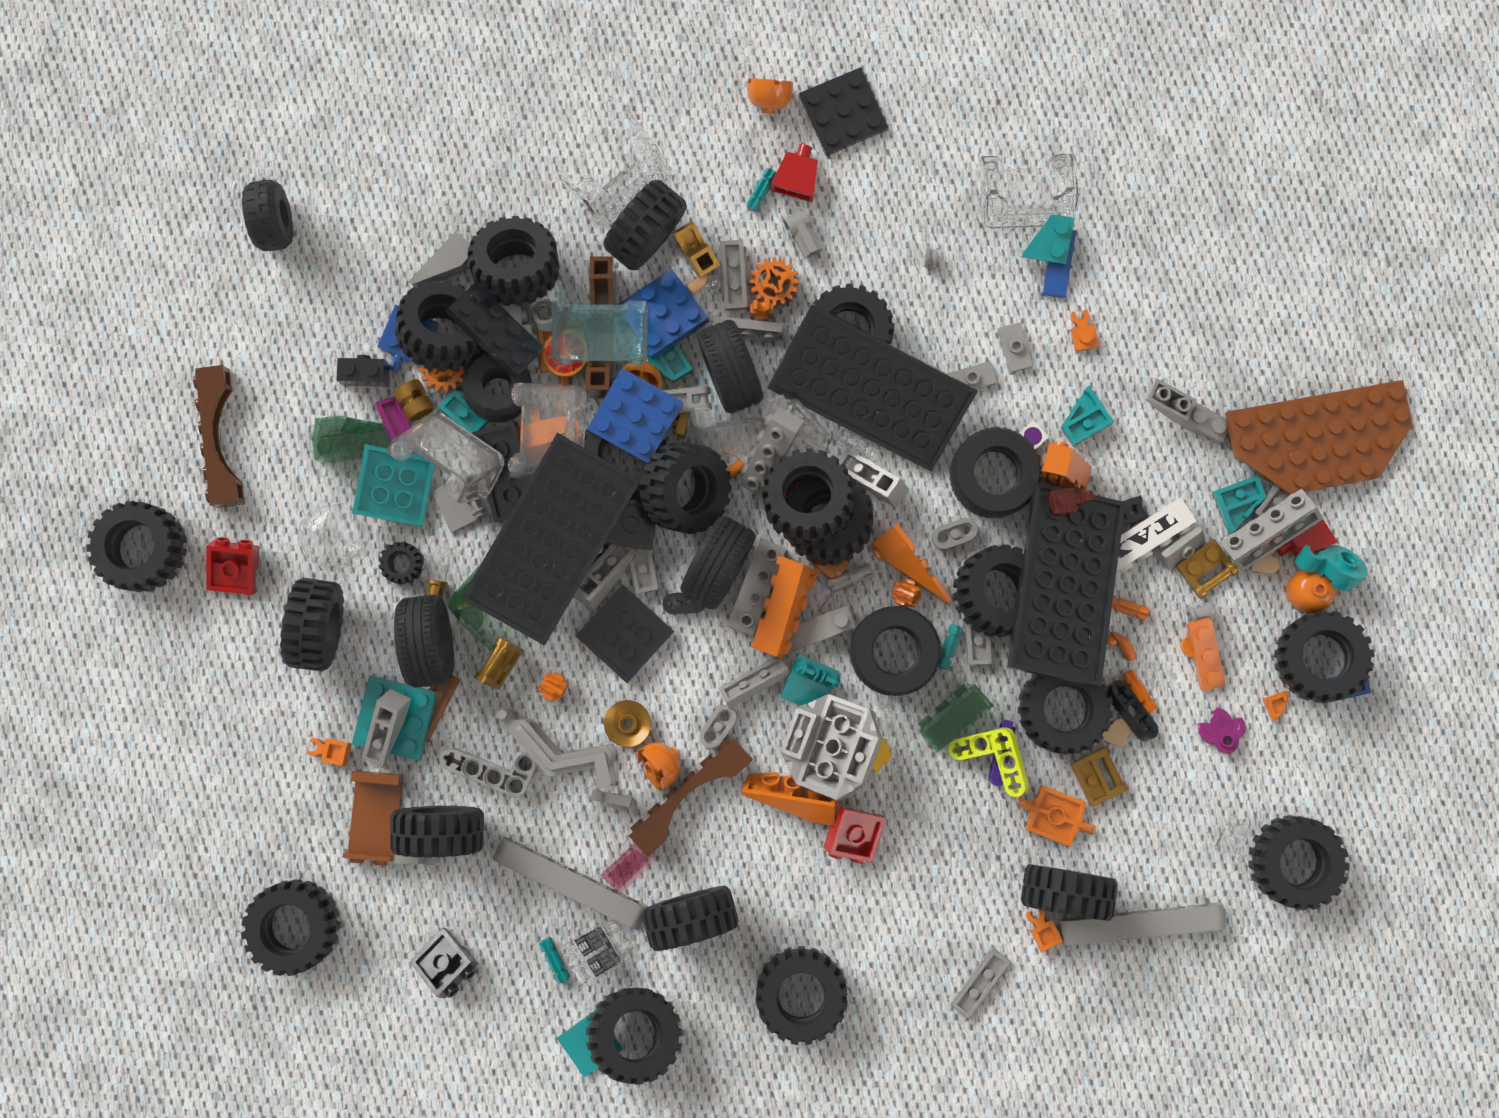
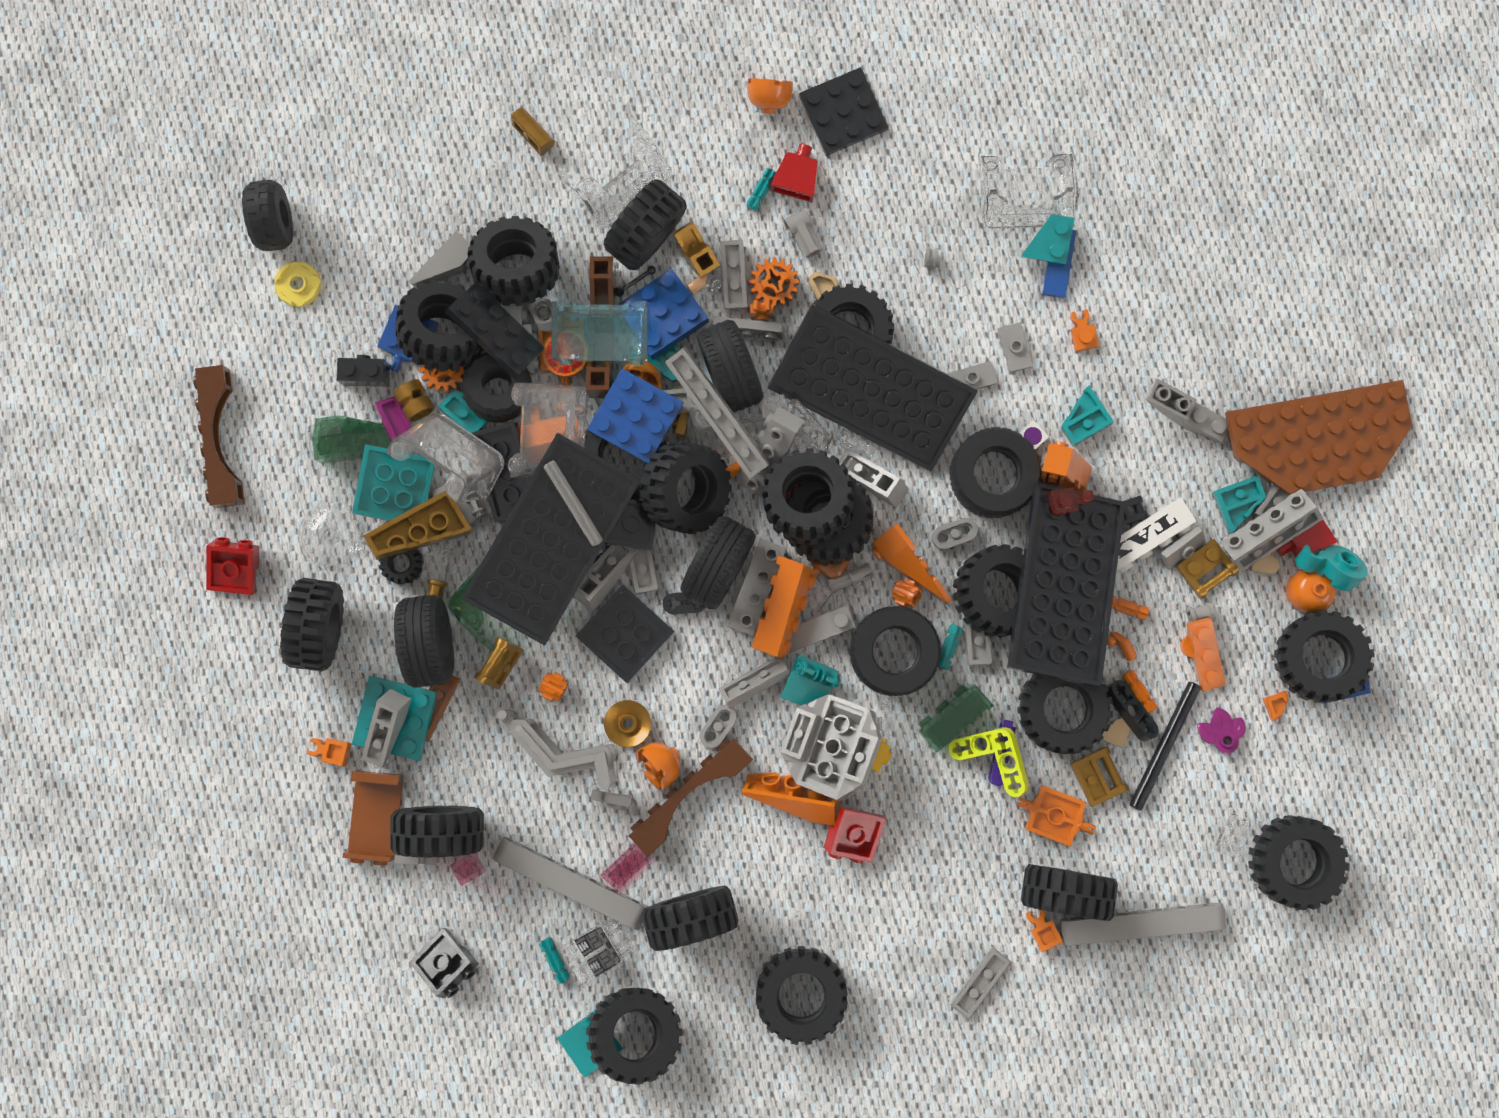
black tyre [86,501,187,592] -> none
black tyre [241,879,341,976] -> none
light grey beam [439,748,538,797] -> none
none -> light yellow tile [275,261,322,307]
none -> pearl gold wedge [363,489,472,560]
none -> clear pink brick [450,853,486,886]
none -> pearl gold brick [511,107,555,156]
none -> light grey axle [544,460,603,547]
none -> black hinge [615,266,656,297]
none -> light grey plate [665,347,770,479]
none -> tan tile [809,272,839,300]
none -> black axle [1130,682,1201,811]

